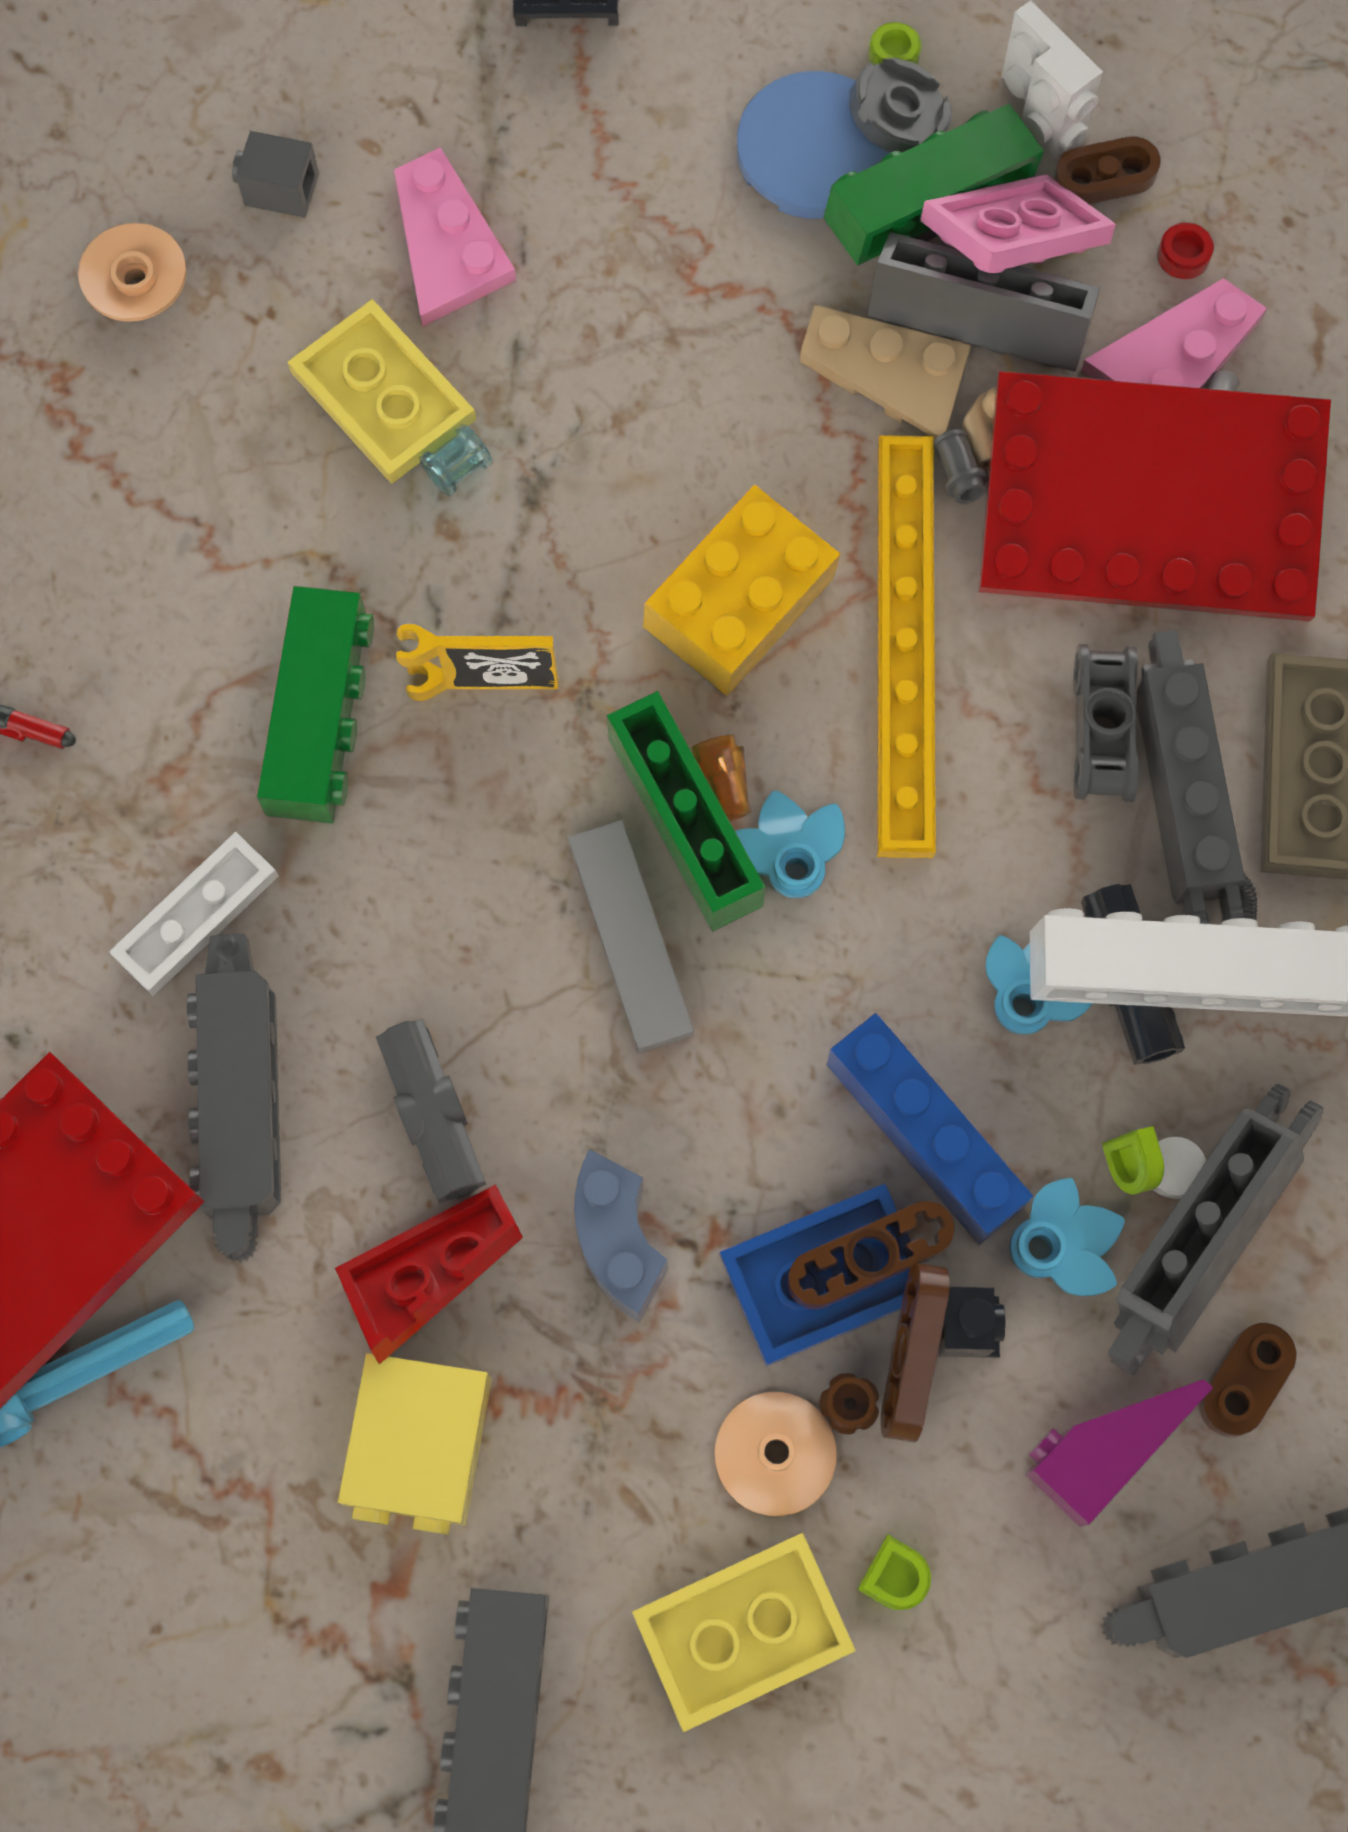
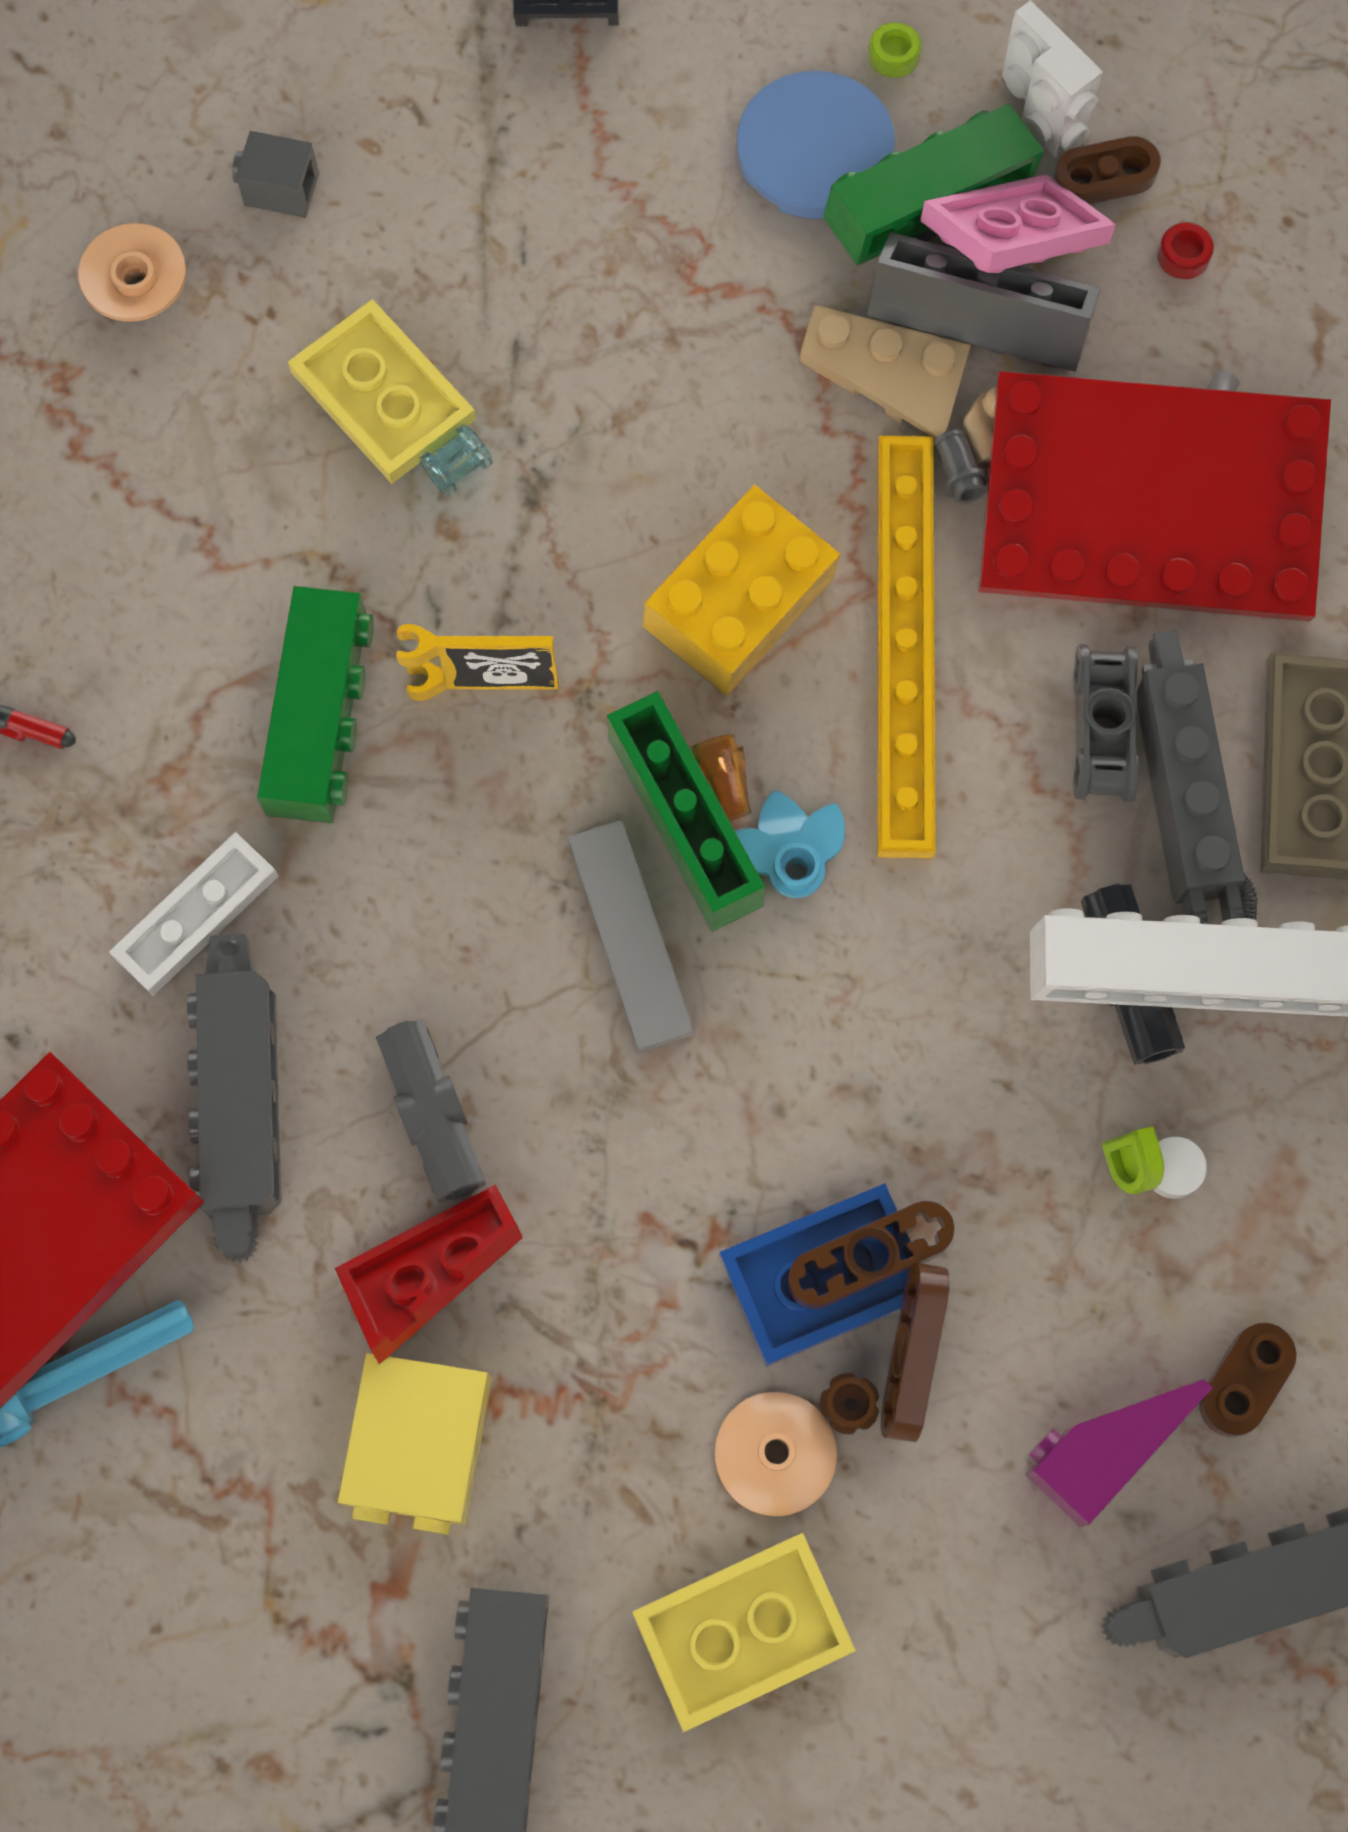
bright pink wing [394,147,516,327] -> none
sand blue brick [574,1149,668,1323] -> none
blue brick [826,1013,1033,1245] -> none
dark grey tile [849,58,952,152] -> none
lime tile [857,1534,931,1610] -> none
black brick [938,1287,1006,1358] -> none
medium azure plate [985,935,1093,1035] -> none
medium azure plate [1010,1178,1125,1296] -> none
bright pink wing [1081,278,1267,388] -> none
dark grey hinge [1108,1084,1324,1376] -> none

